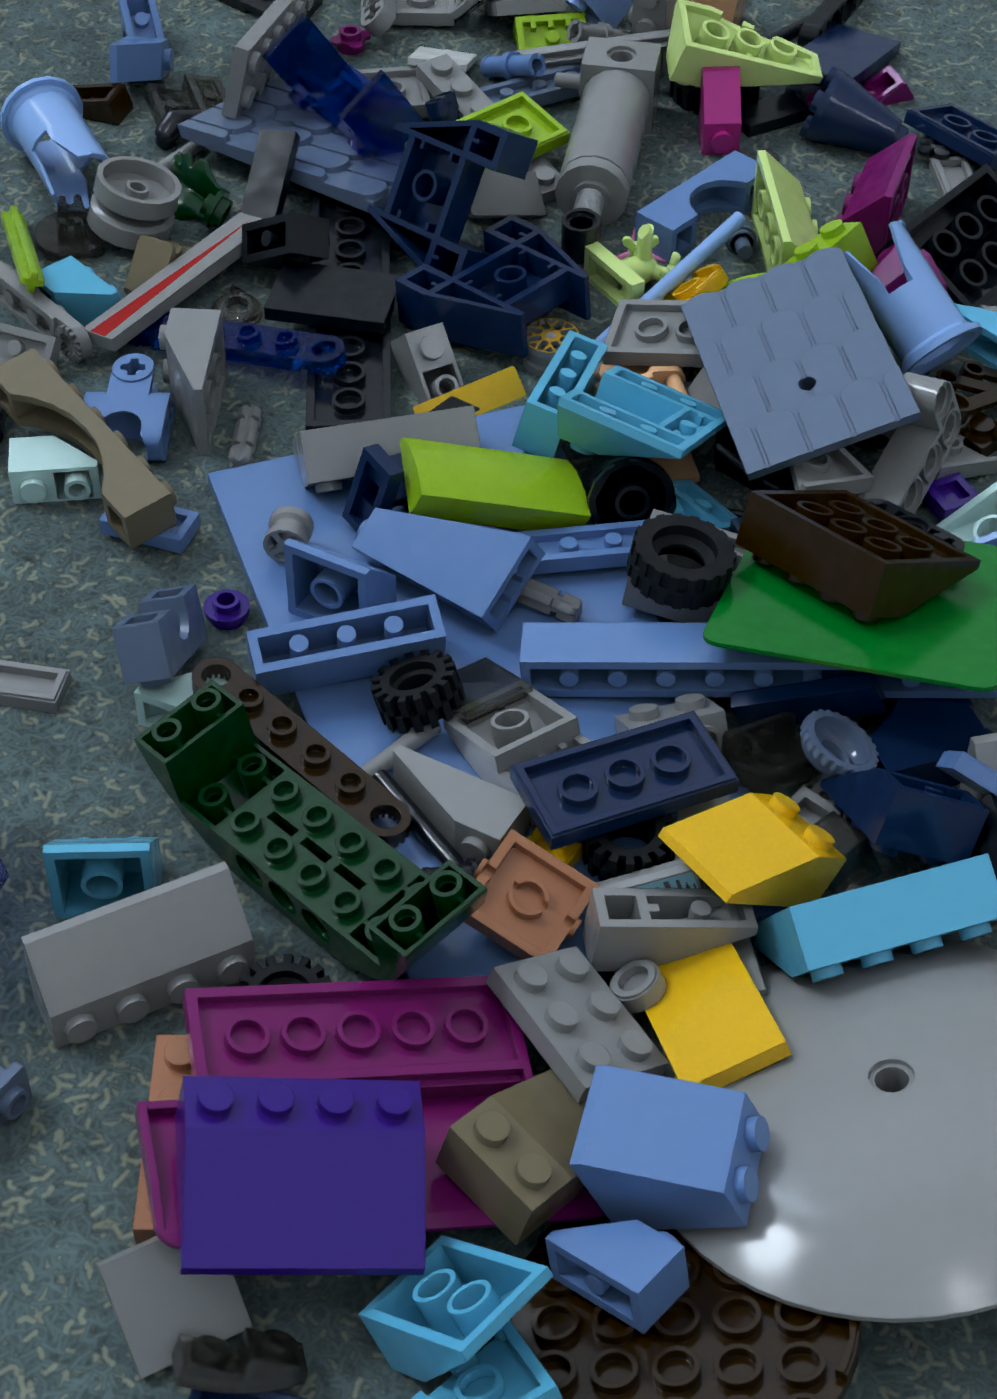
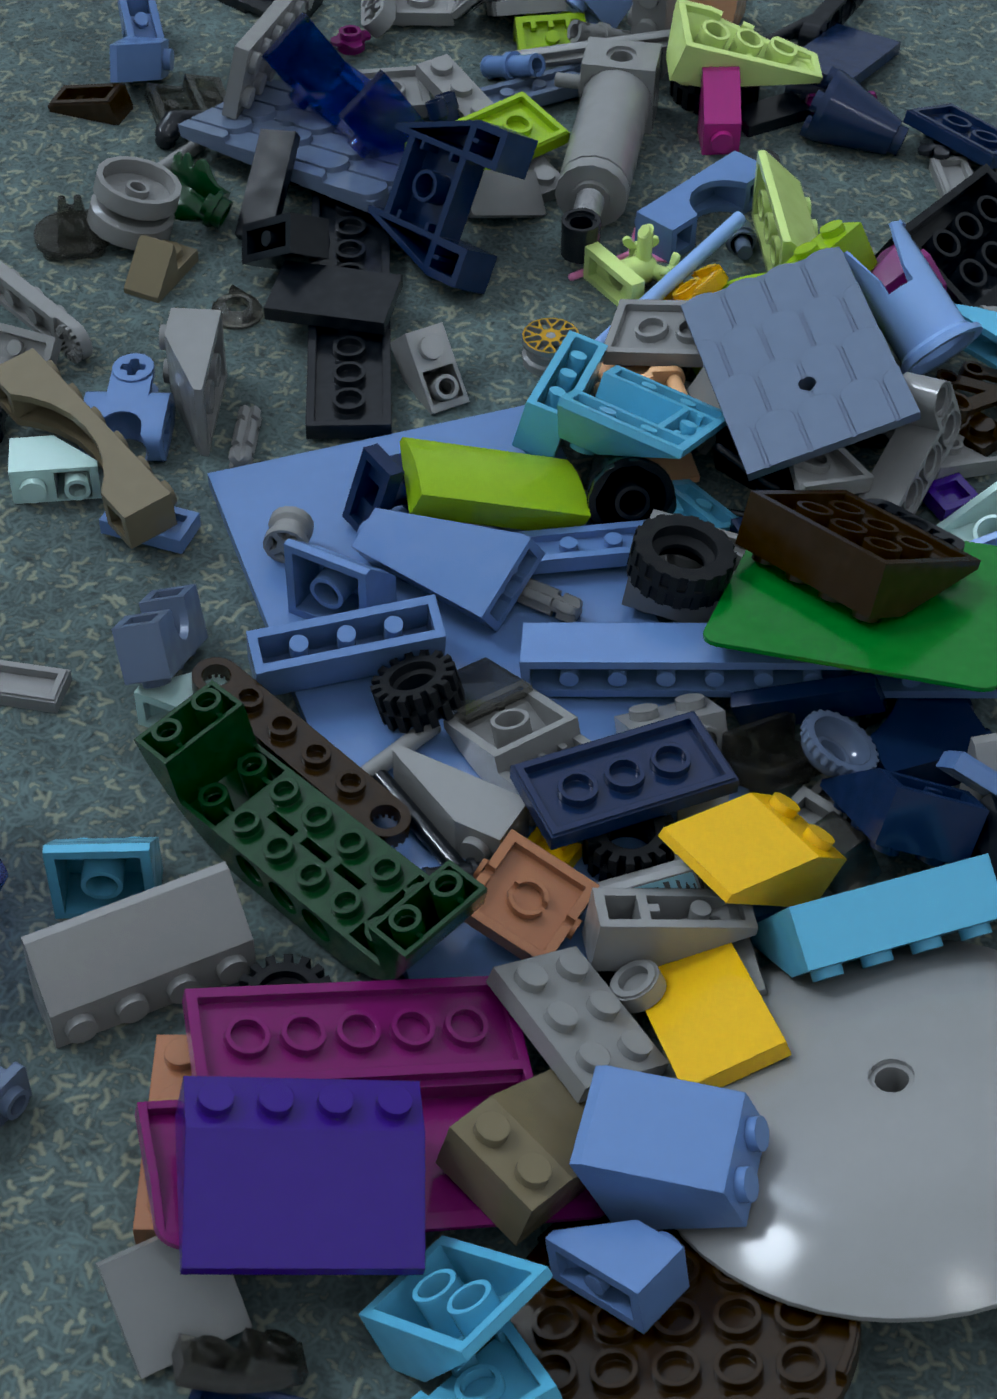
light blue piece [0,76,109,214] -> none
lime axle [1,205,45,293] -> none
medium azure slope [38,255,121,325] -> none
light grey tile [84,212,261,352] -> none
clear blue plate [128,312,347,375] -> none
dark purple plate [203,589,250,630] -> none
light grey slope [292,405,481,494] -> none
dark blue wedge [395,215,591,358] -> none
white piece [408,46,477,73] -> none
yellow sticker [413,366,526,415] -> none
magenta slope [836,133,918,255] -> none
magenta slope [862,65,914,105] -> none

